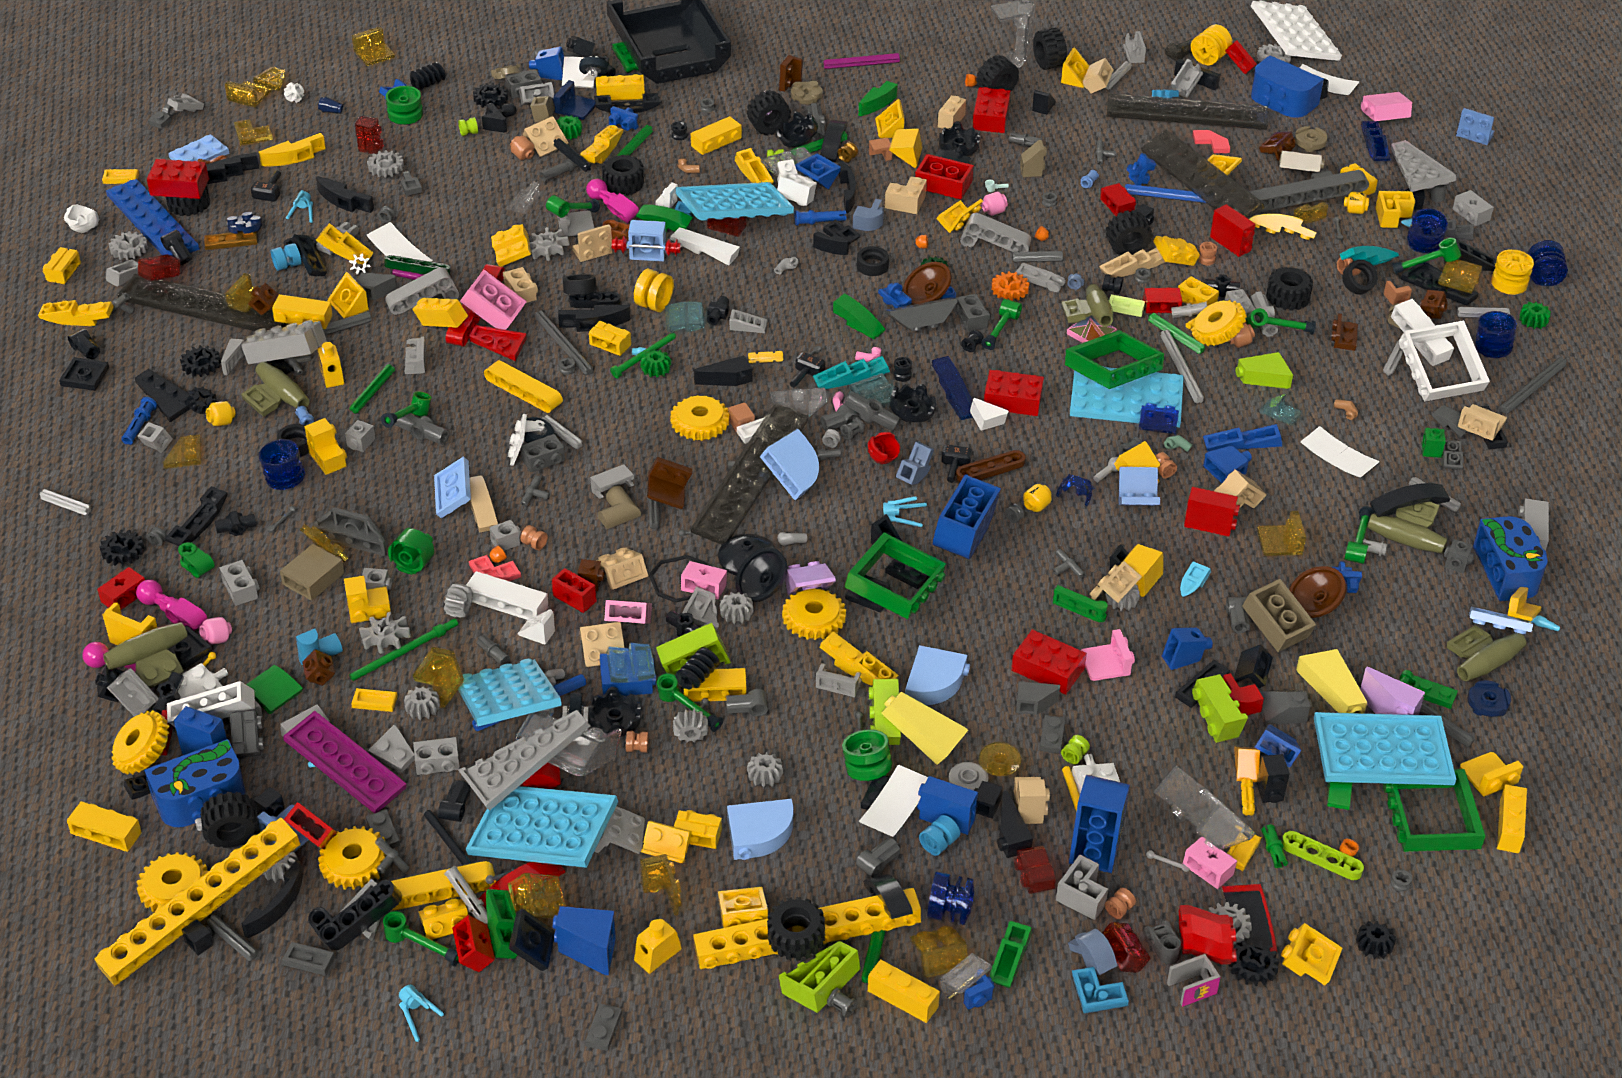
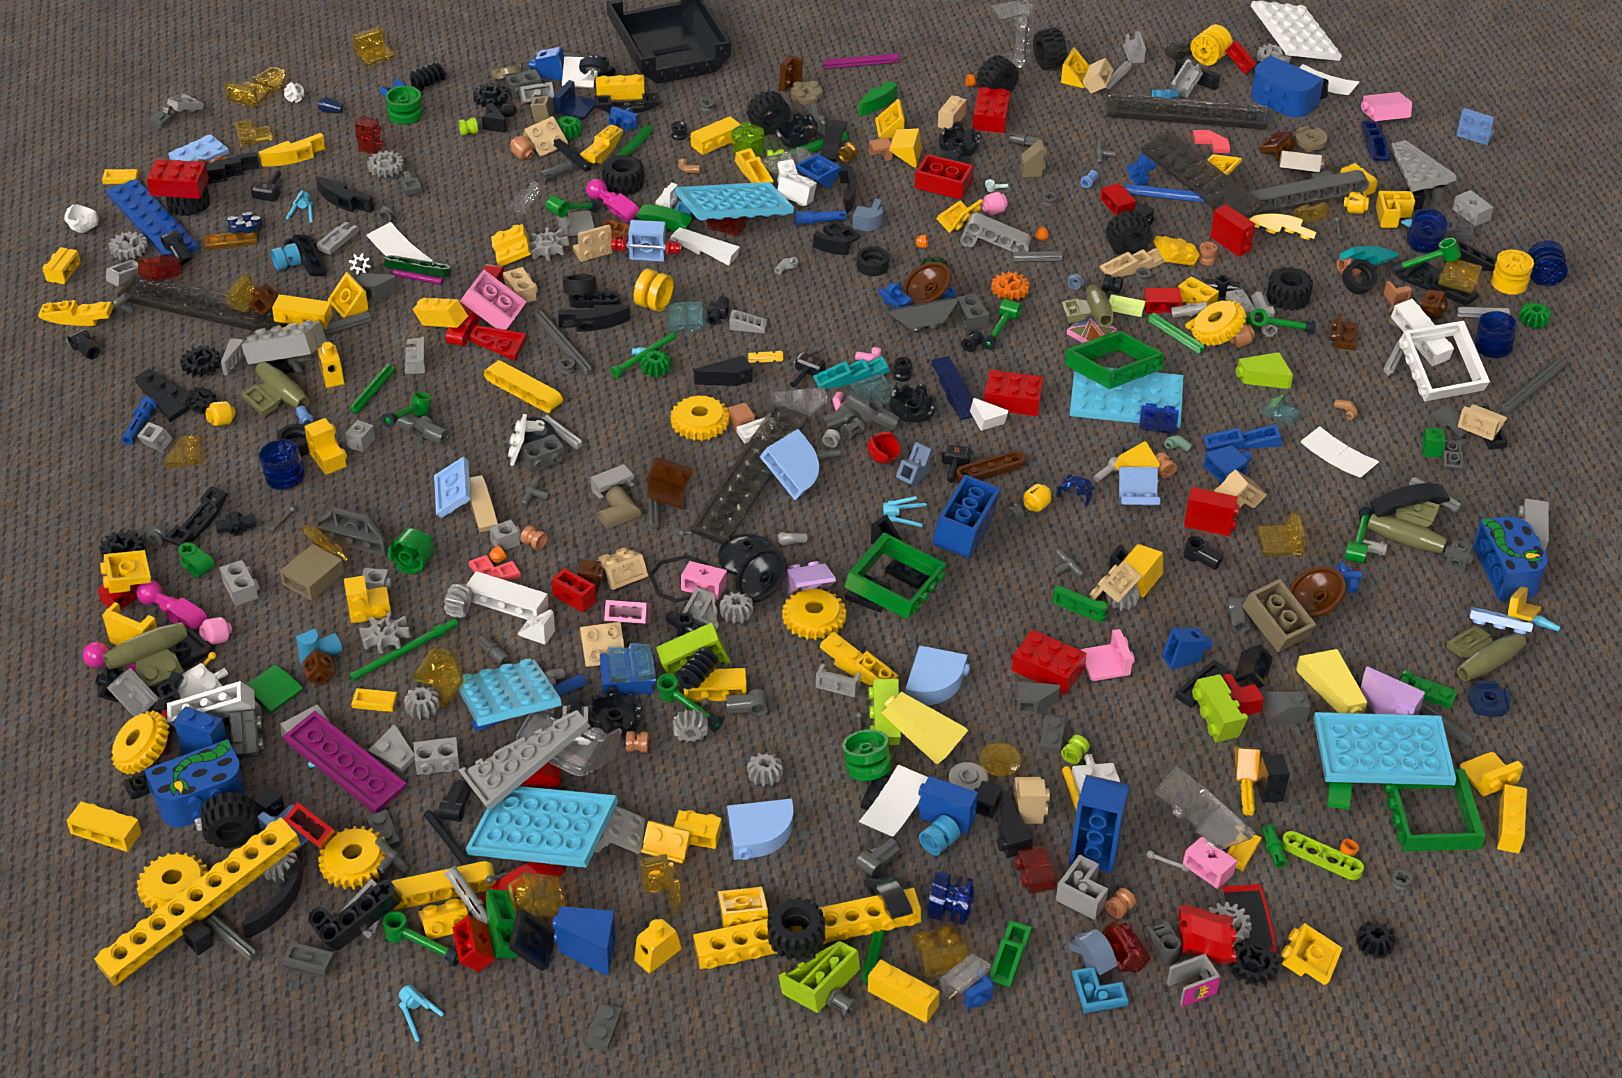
axle [40,489,92,516] -> none
black plate [59,357,109,391] -> none
yellow slope [316,223,373,265] -> none
light grey beam [385,267,459,315] -> none
black brick [566,36,595,57] -> none
yellow brick [589,321,631,356] -> none
green plate [612,42,639,73] -> none
green slope [833,293,885,339] -> none
tan brick [885,177,927,214] -> none
light grey hinge [1016,263,1065,292] -> none
black slope [1032,90,1056,115] -> none
light grey axle [1161,330,1204,403] -> none
medium azure plate [1180,562,1211,597] -> none
blue torso [1255,724,1301,768] -> none
none -> yellow plate [100,550,151,593]
none -> clear neon green brick [731,122,764,157]
none -> black piece [1184,536,1224,570]

